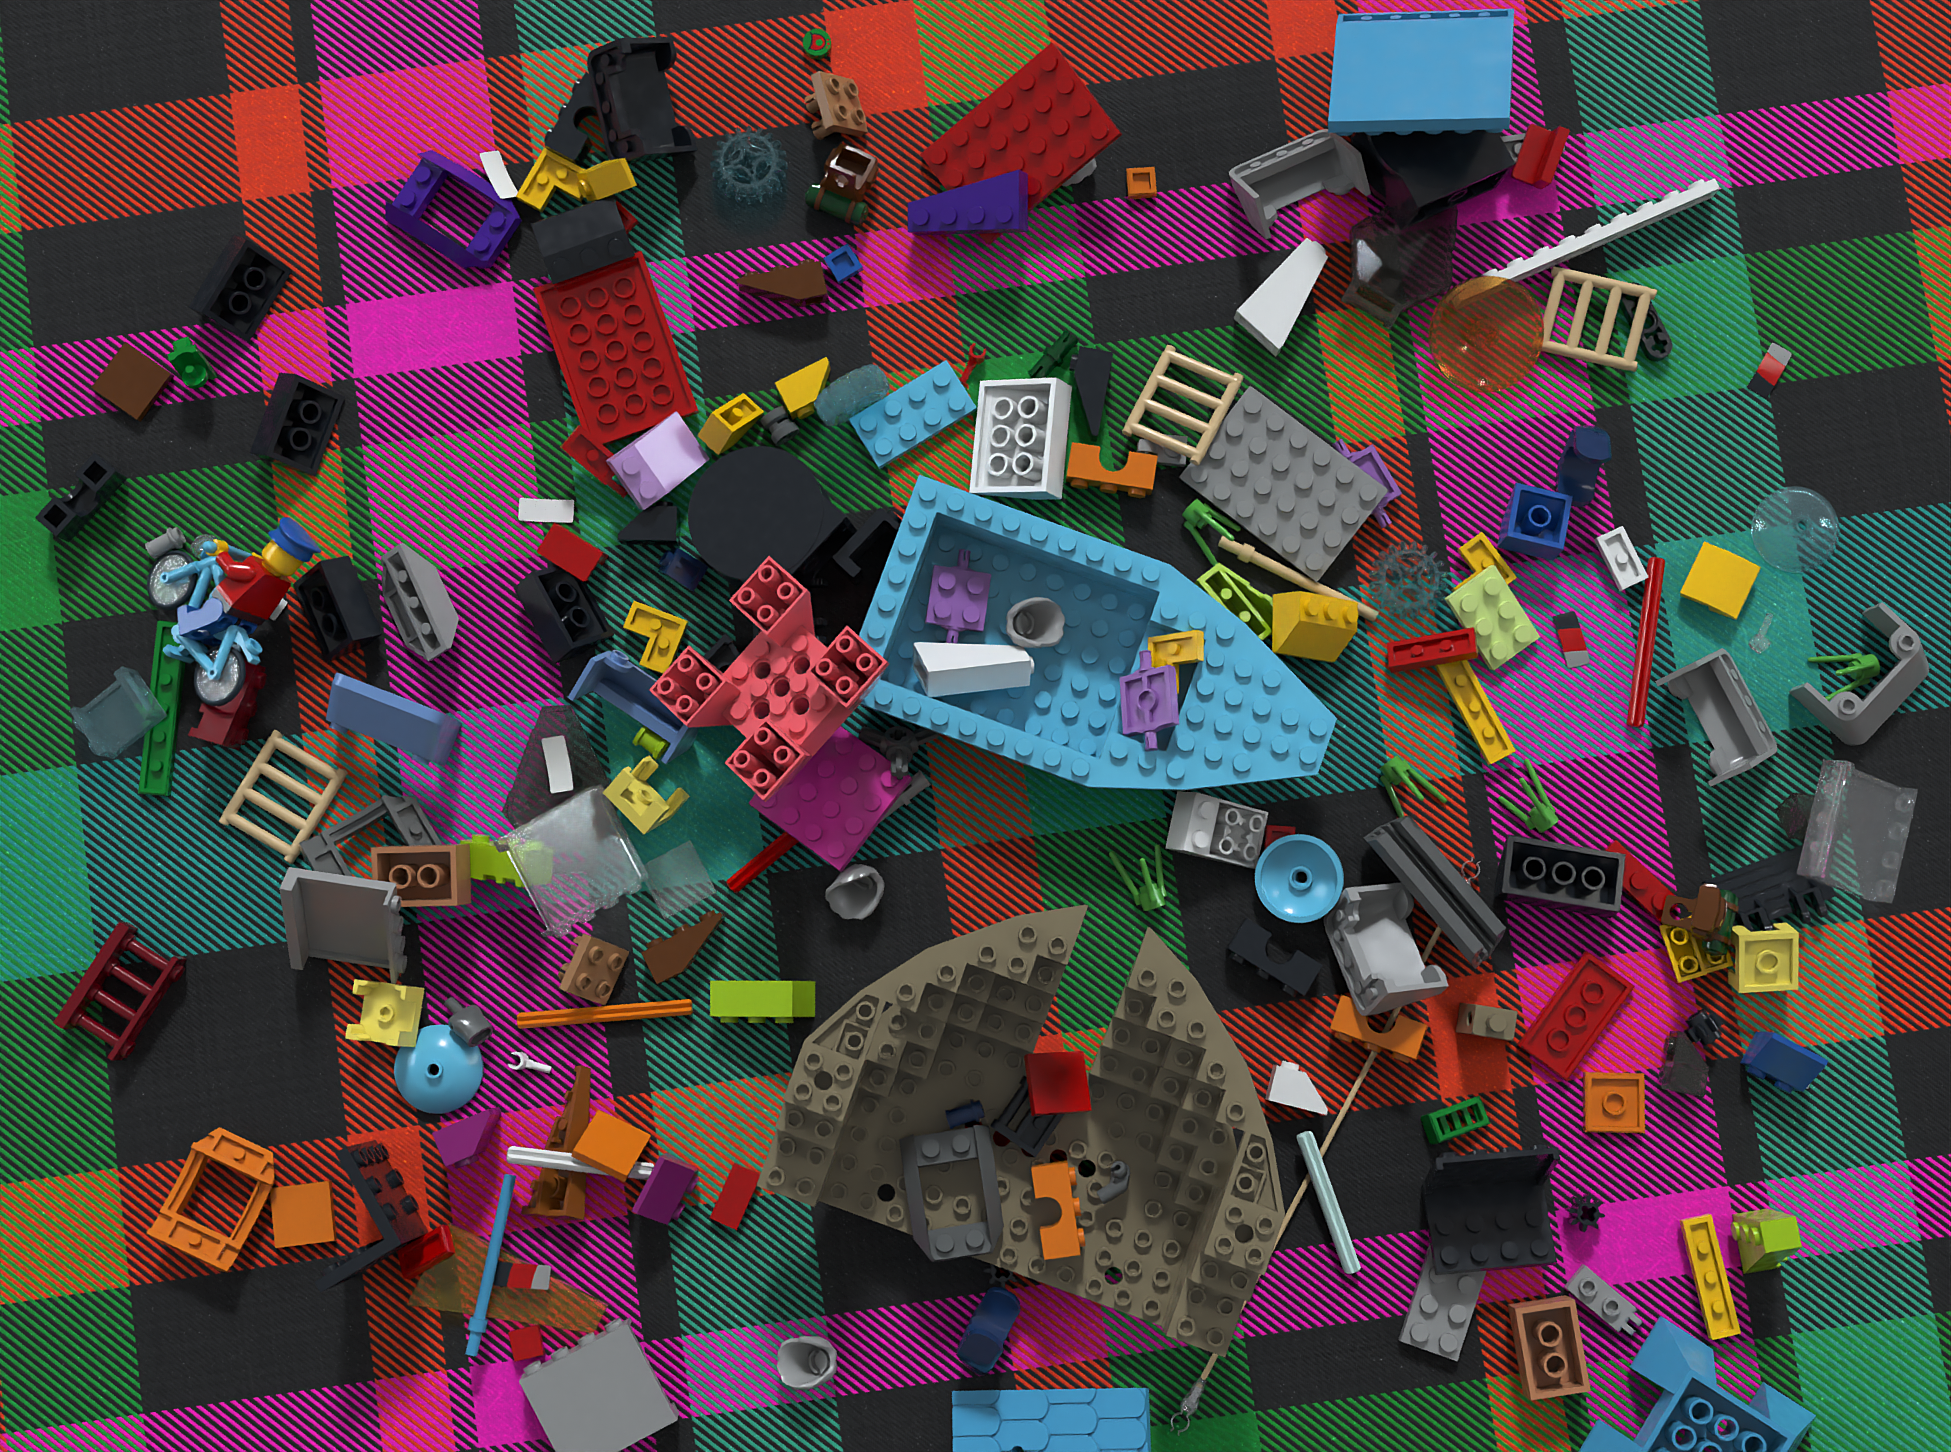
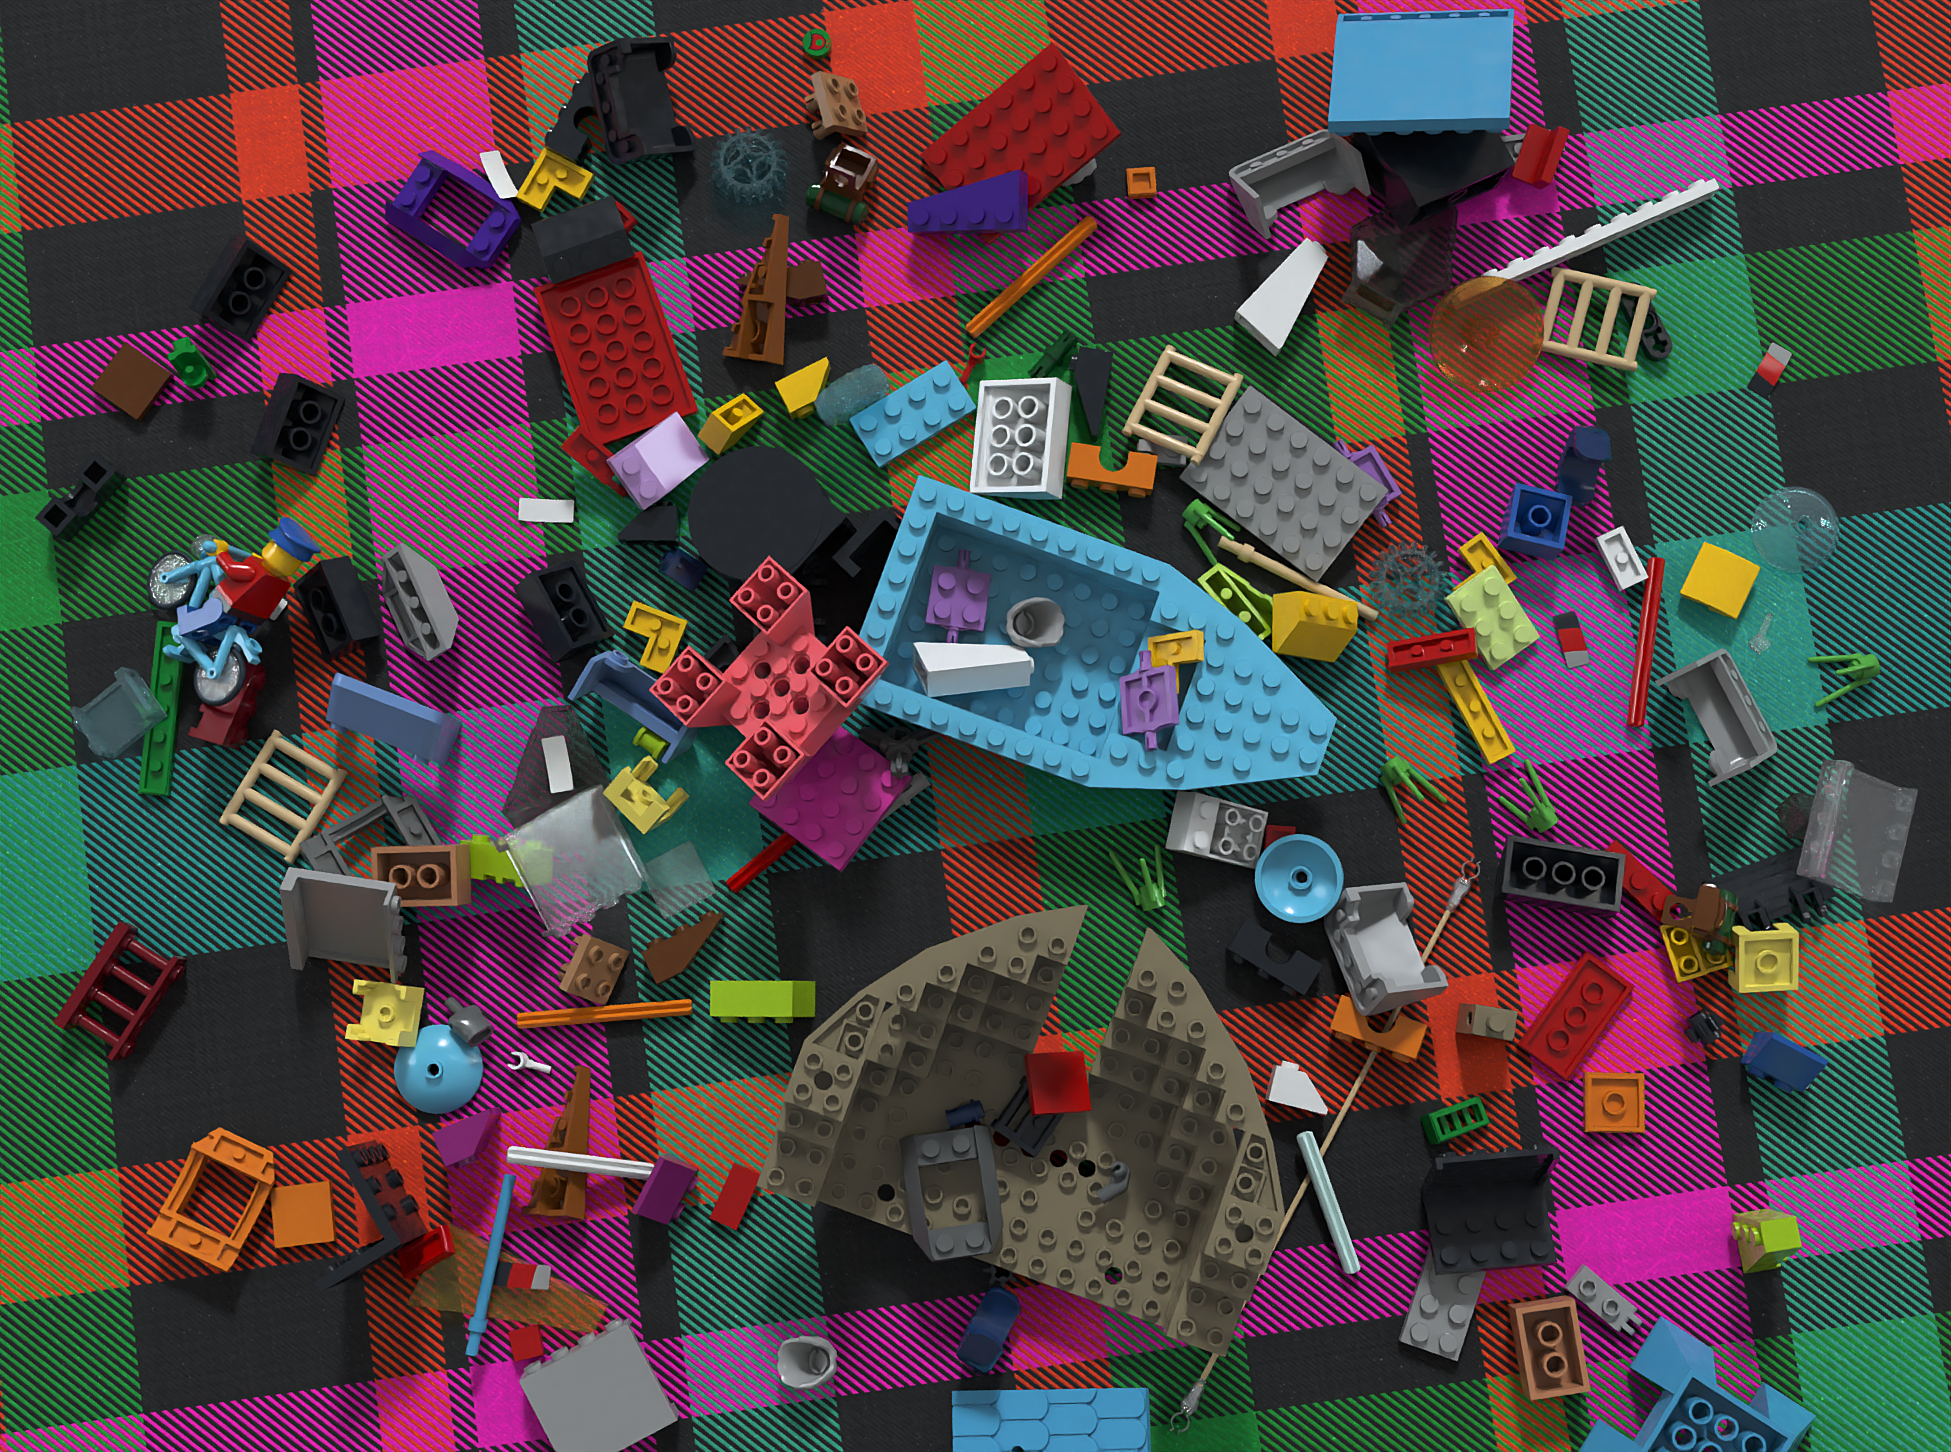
light grey pin [145,527,186,559] -> none
red panel [537,522,609,582] -> none
orange tile [571,1109,651,1182] -> none
yellow slope [576,158,637,201] -> none
dark grey wheel [760,406,800,446] -> none
blue plate [823,243,863,284] -> none
light grey hair [825,864,884,920] -> none
orange arch [1031,1160,1086,1260] -> none
dark grey piece [1364,815,1506,969] -> none
black gear [1565,1193,1605,1232] -> none
clear smoke slope [1659,1031,1709,1097] -> none
yellow plate [1679,1214,1741,1340] -> none
light grey windscreen [1789,602,1929,746] -> none
none -> dark orange wedge [722,214,789,365]
none -> orange axle [966,215,1097,338]

